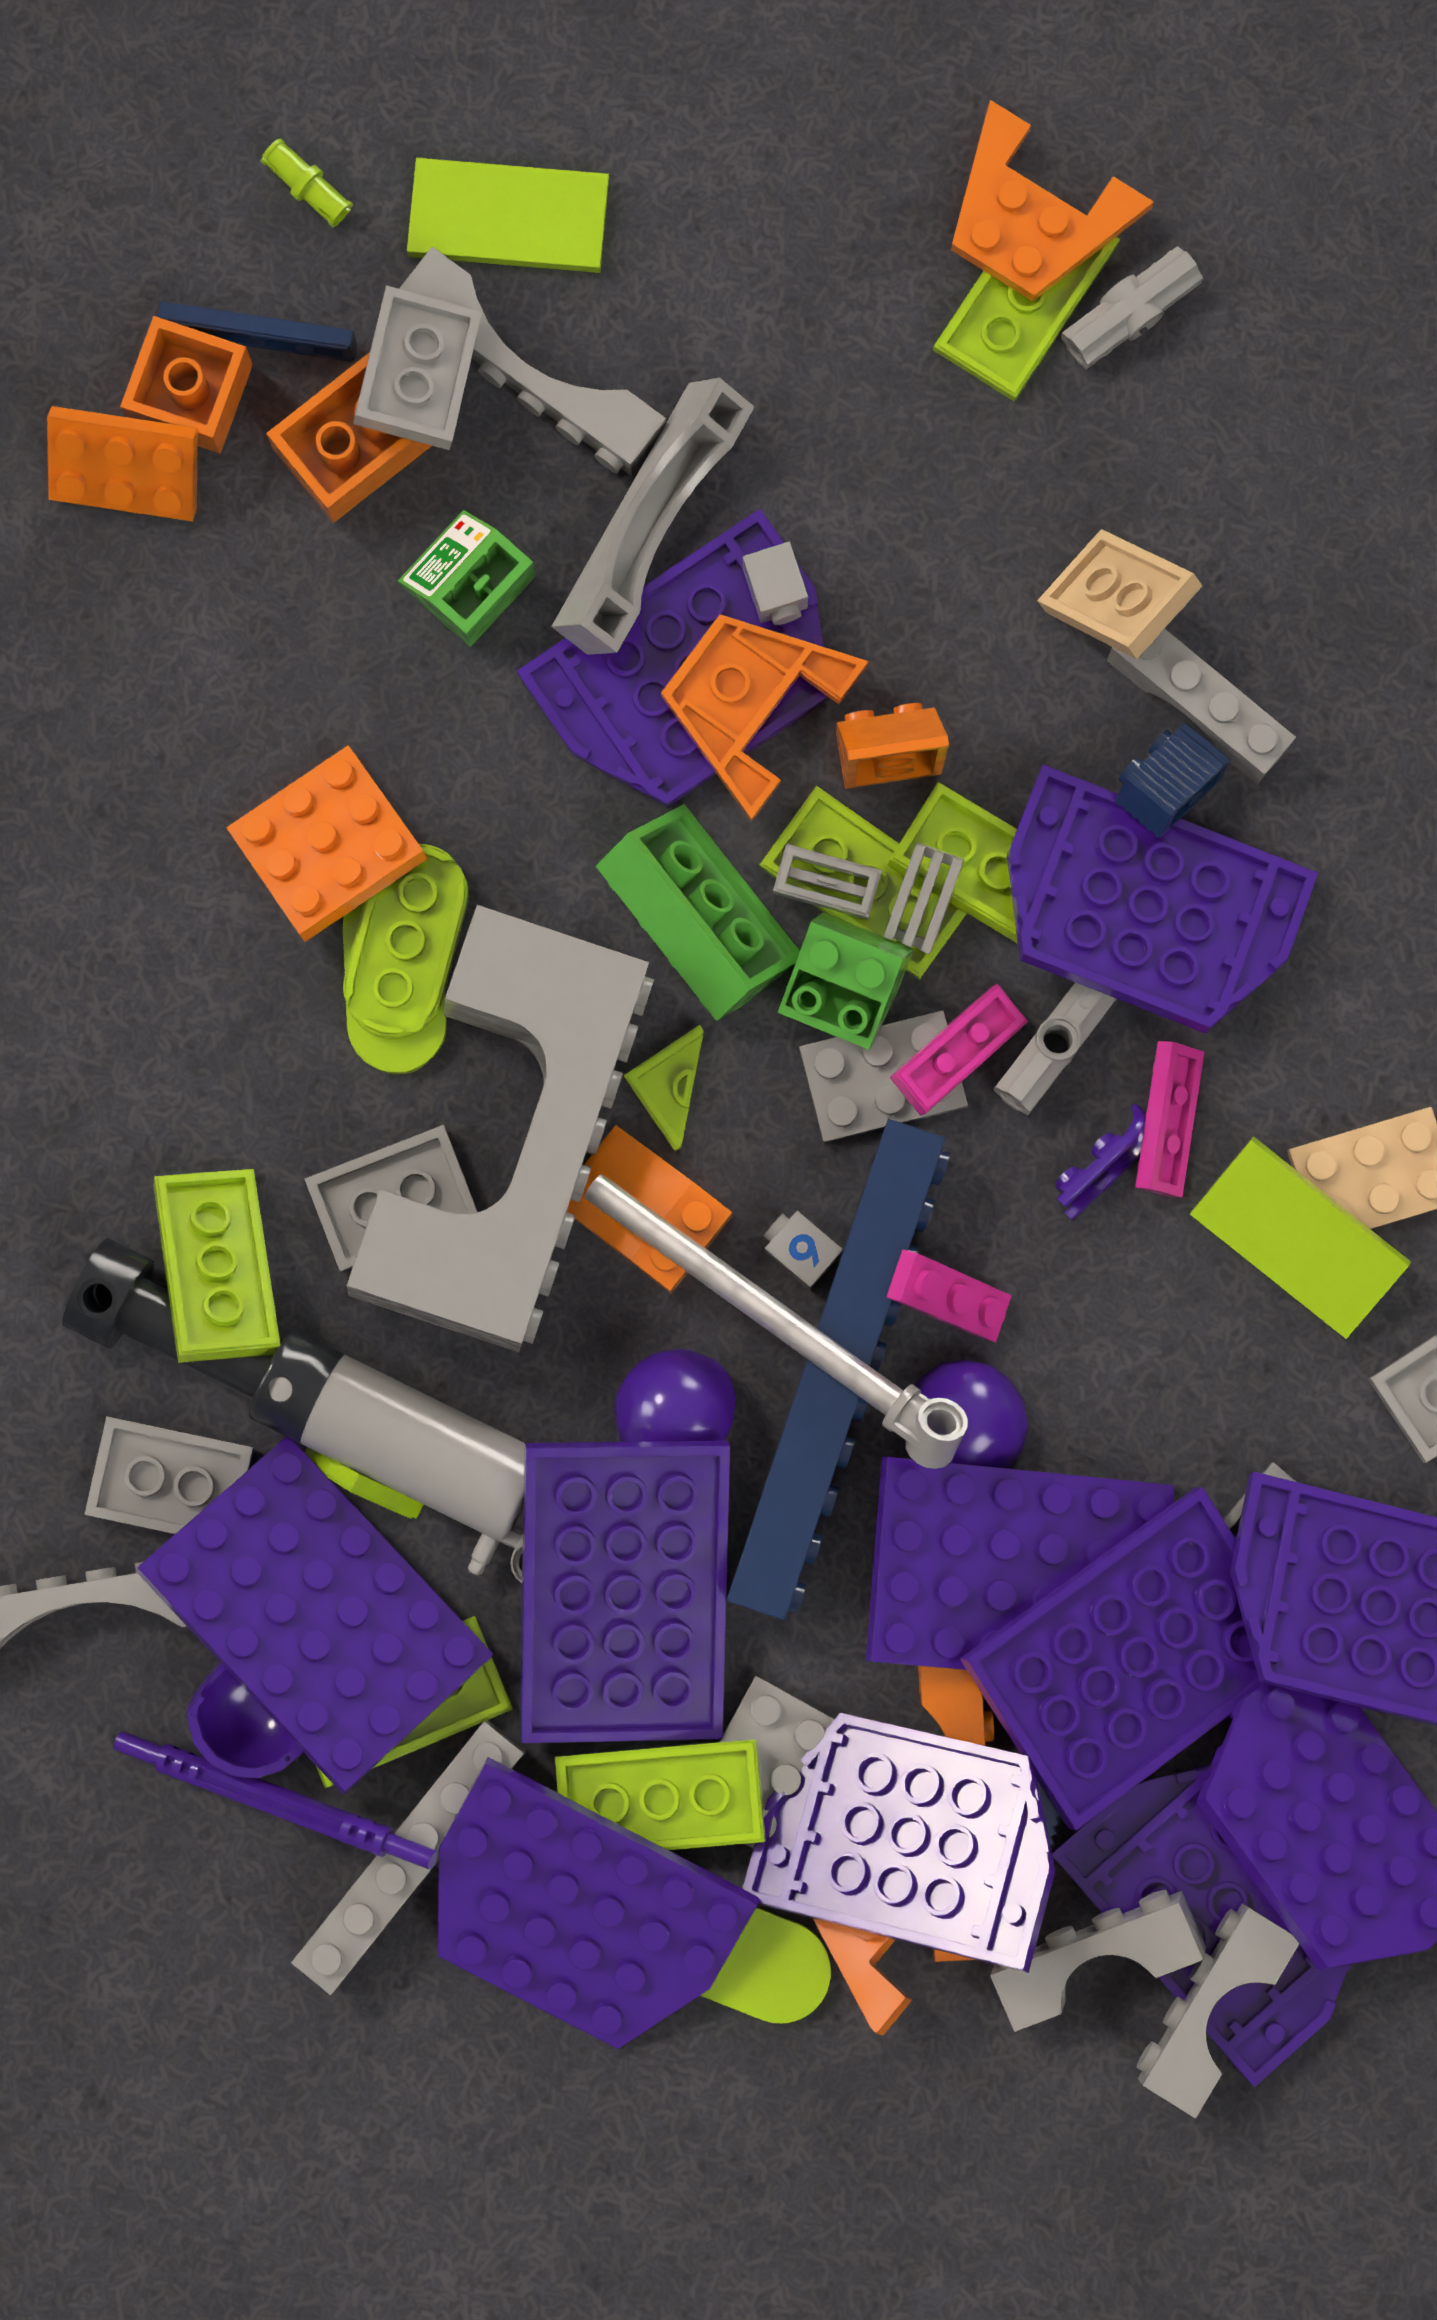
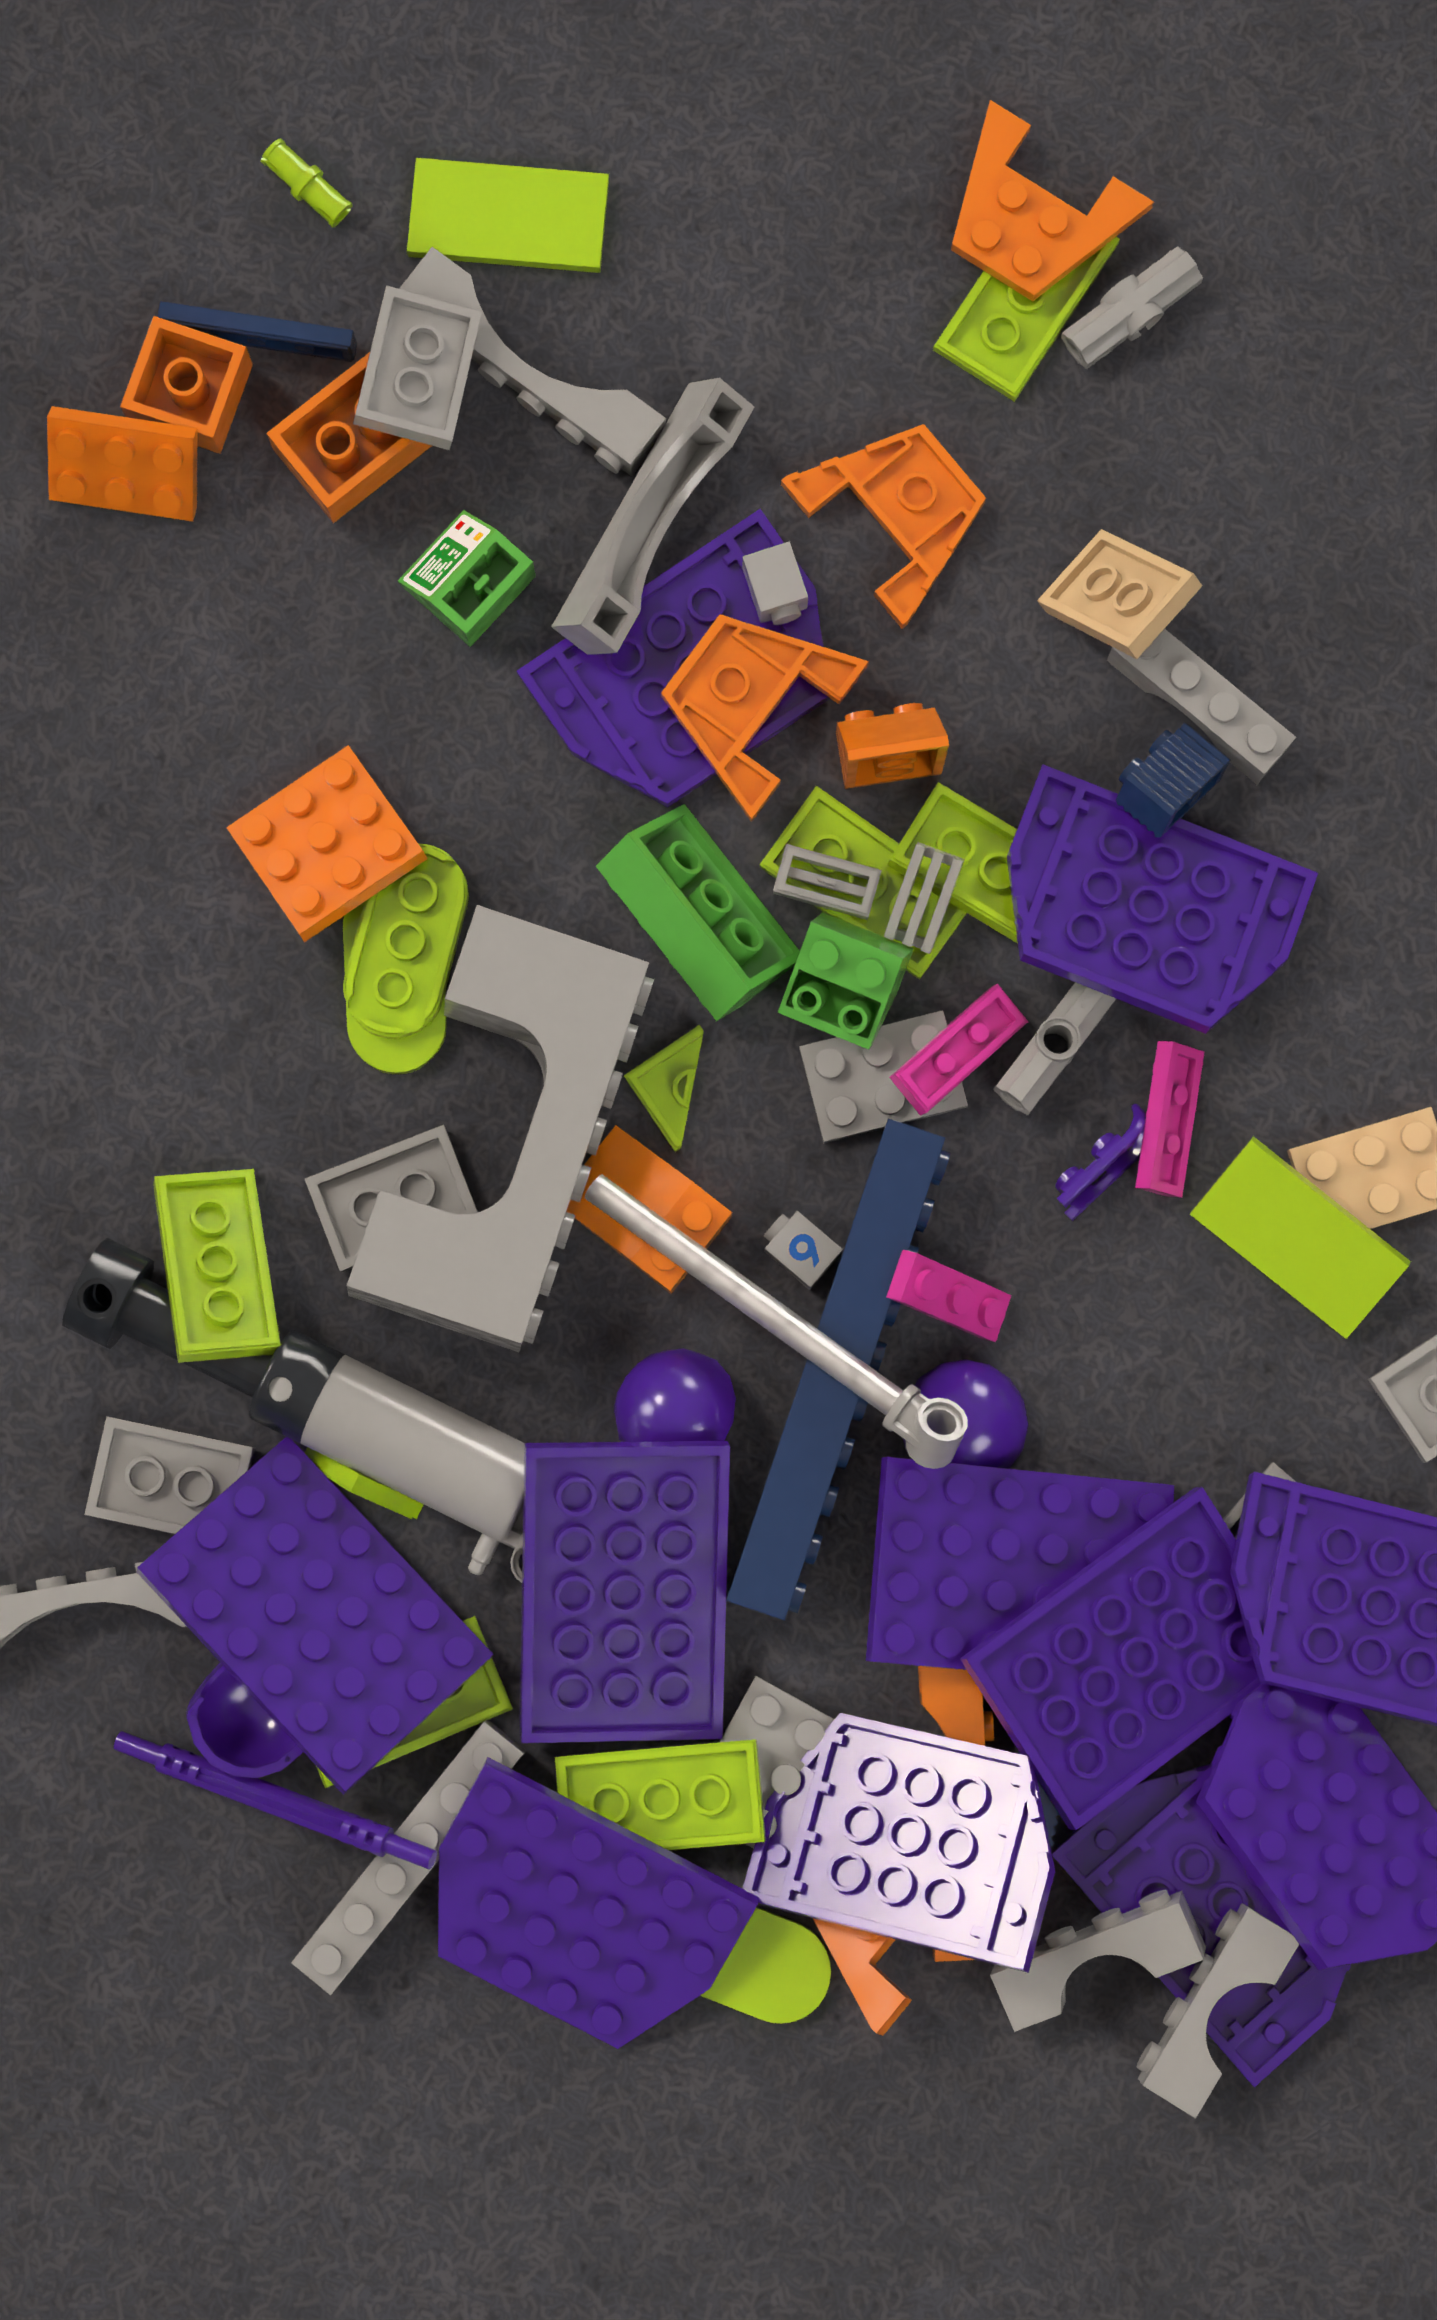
none -> orange wing [781,424,986,629]

